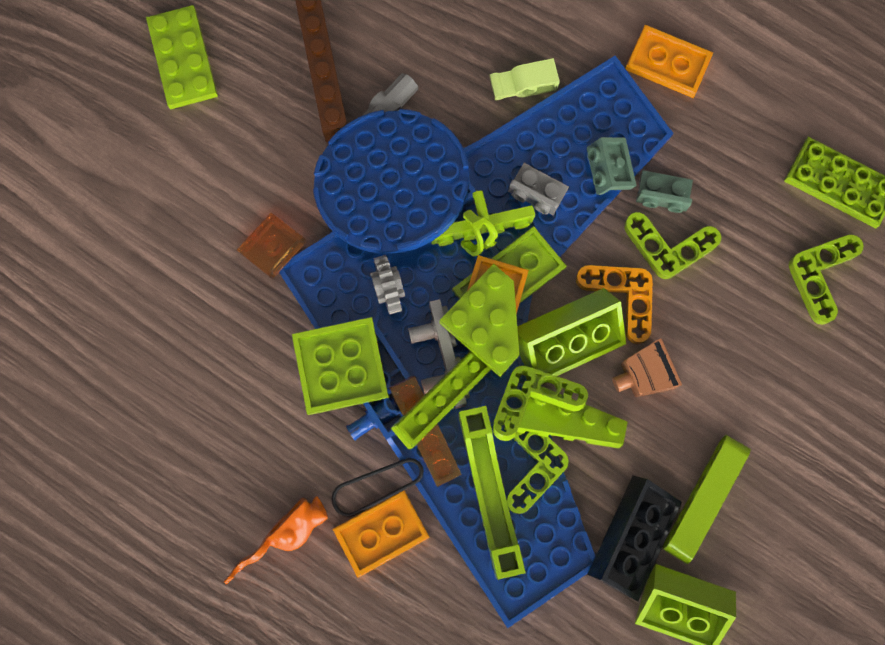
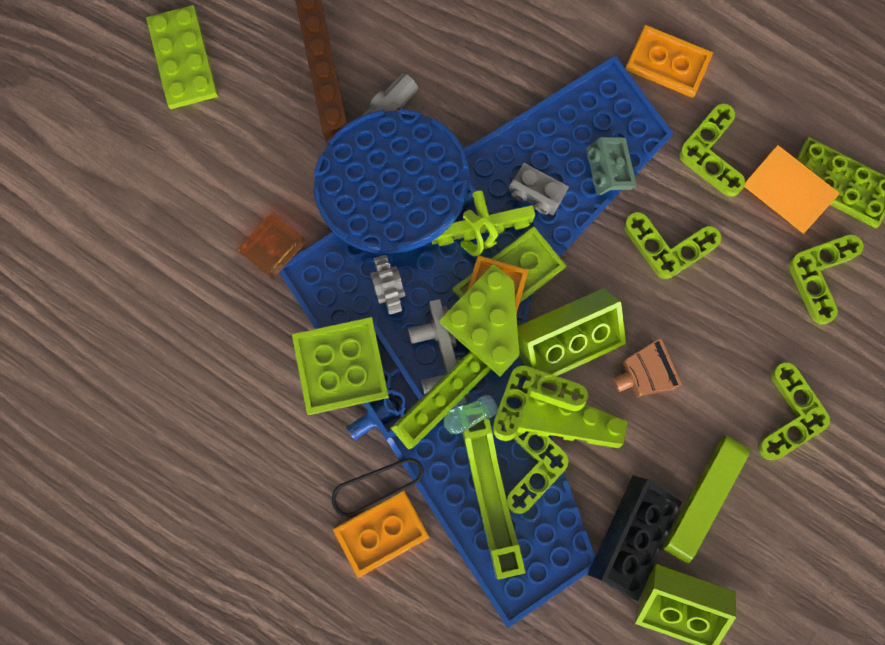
orange animal [224,496,328,584] -> none
clear orange plate [389,375,462,487] -> none
yellowish green piece [490,58,559,100] -> none
light orange beam [576,265,653,344] -> none
sand green bracket [636,170,693,213] -> none
none -> clear light blue piece [443,395,498,434]
none -> lime beam [679,104,745,197]
none -> light orange tile [744,145,840,234]
none -> lime beam [758,363,830,460]

